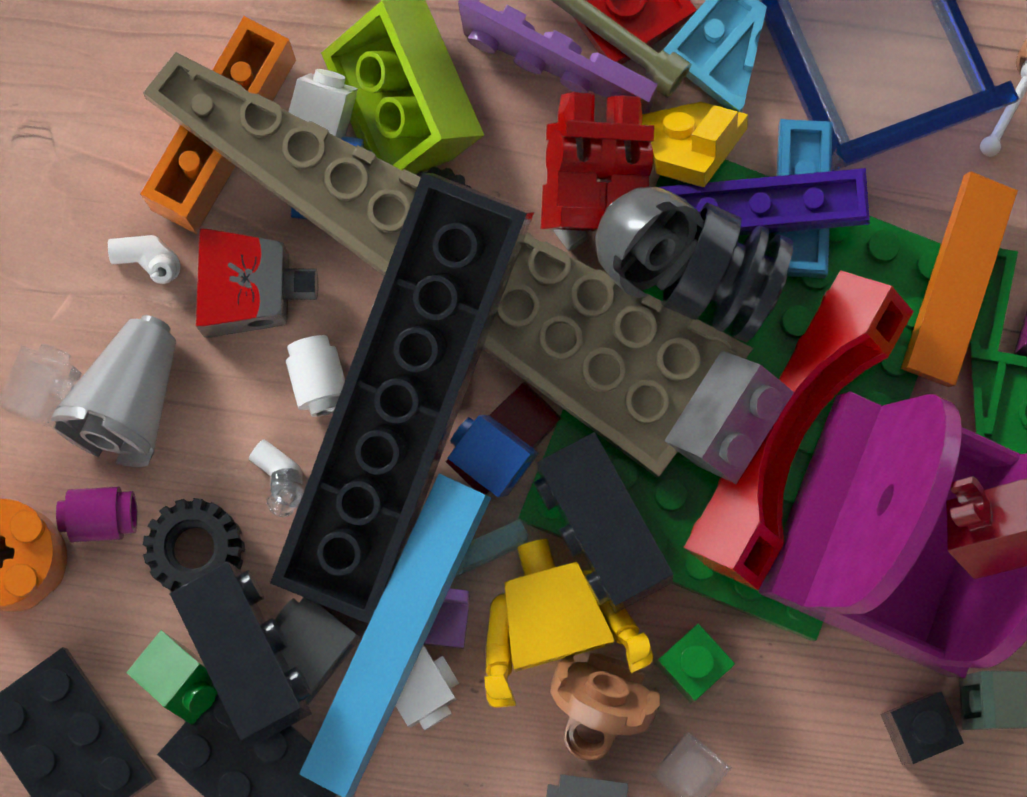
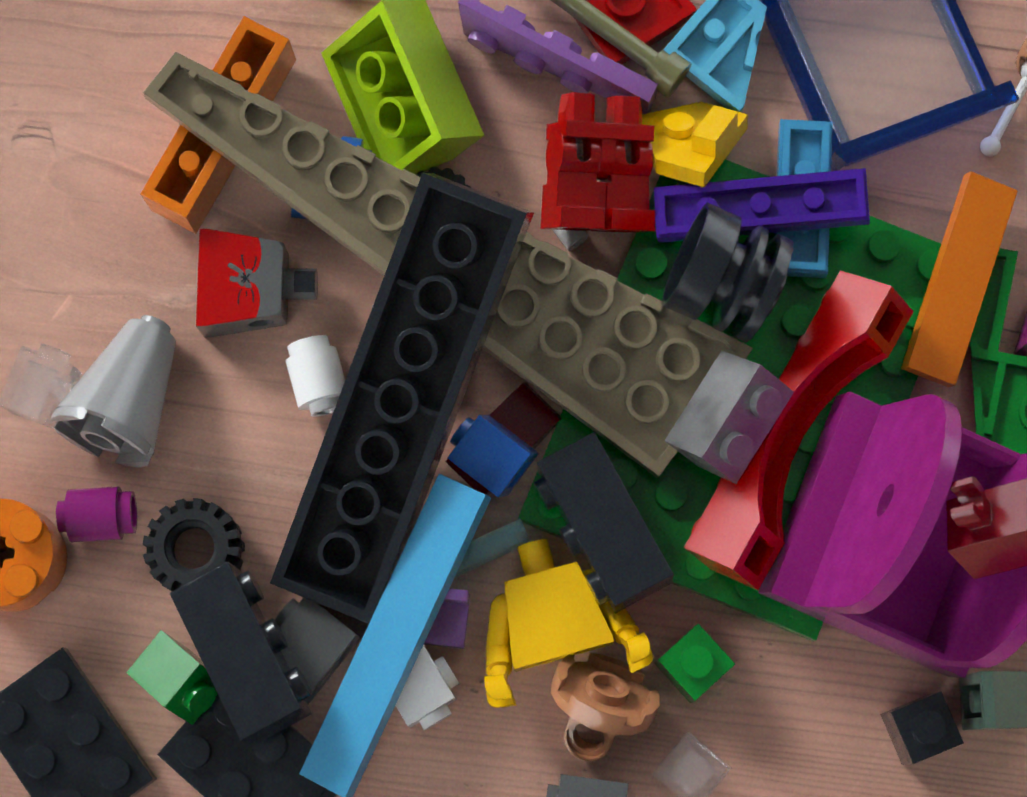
white arm [108,235,180,284] -> none
arm [249,439,304,517] -> none
white brick [289,69,358,139] -> none
dark grey cylinder [595,186,704,298] -> none

